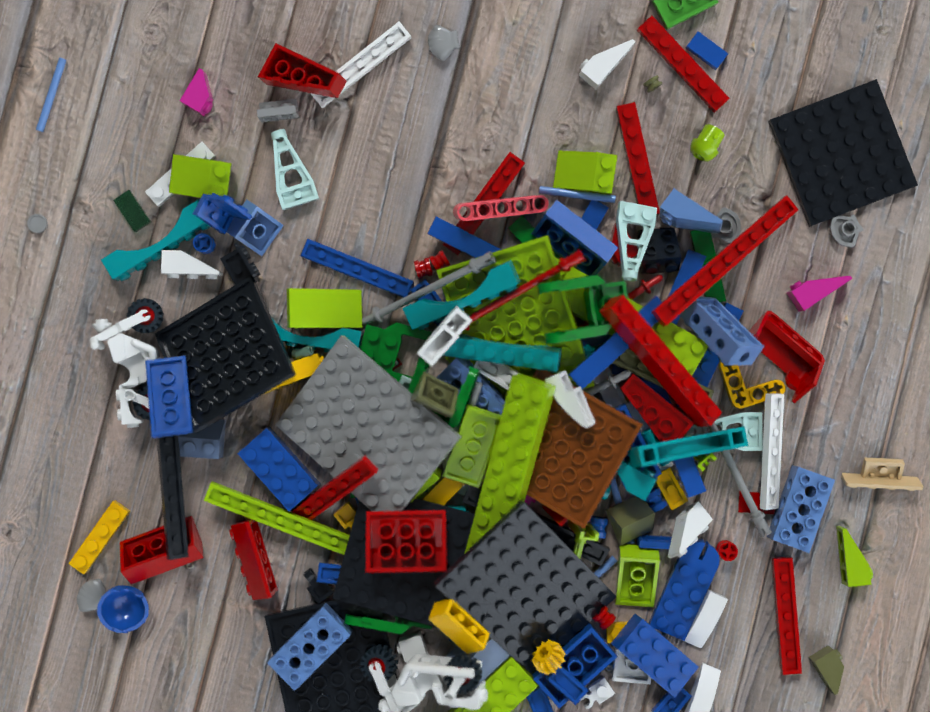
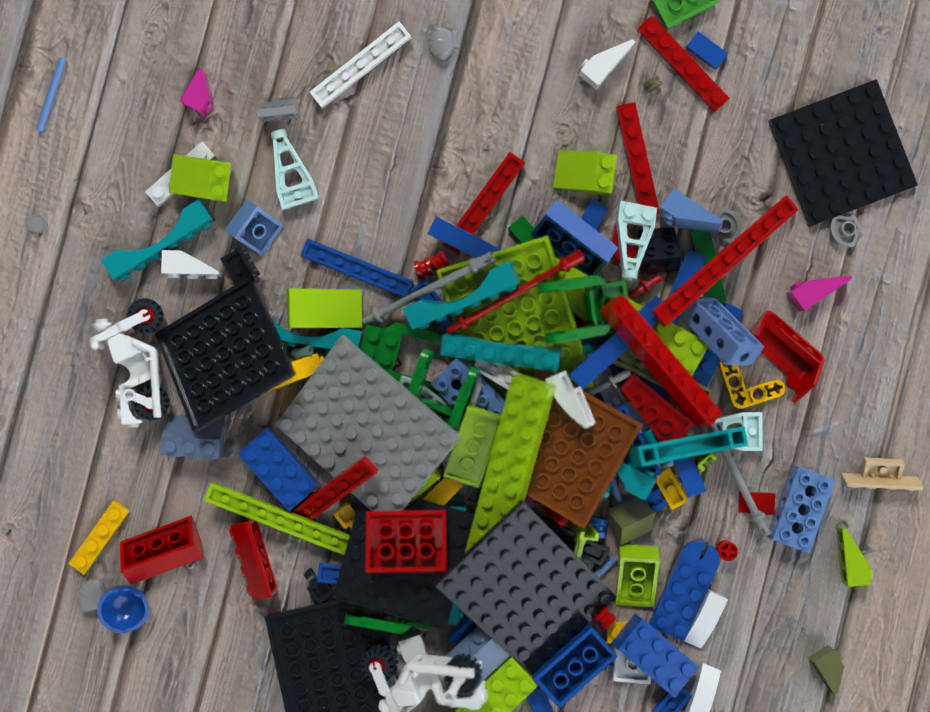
clear green tile [113,190,151,232] -> none
blue tile [145,356,193,438] -> none
black plate [157,435,189,560] -> none
blue bracket [193,193,252,234] -> none
blue wheel [193,233,216,254] -> none
red wedge [258,43,347,98] -> none
medium blue brick [267,603,353,691] -> none
olive slope [410,372,459,417] -> none
white slope [417,305,472,366] -> none
yellow brick [428,598,490,655] -> none
coral beam [453,195,549,221] -> none
yellow gear [531,640,566,676] -> none
medium blue bar [539,186,616,203] -> none
blue tile [546,665,589,705] -> none
white plate [580,676,615,709] -> none
blue tile [637,535,672,549] -> none
white slope [668,501,713,559] -> none
lime piece [690,124,725,162] -> none
white plate [760,393,784,510] -> none
red plate [772,557,802,675] -> none

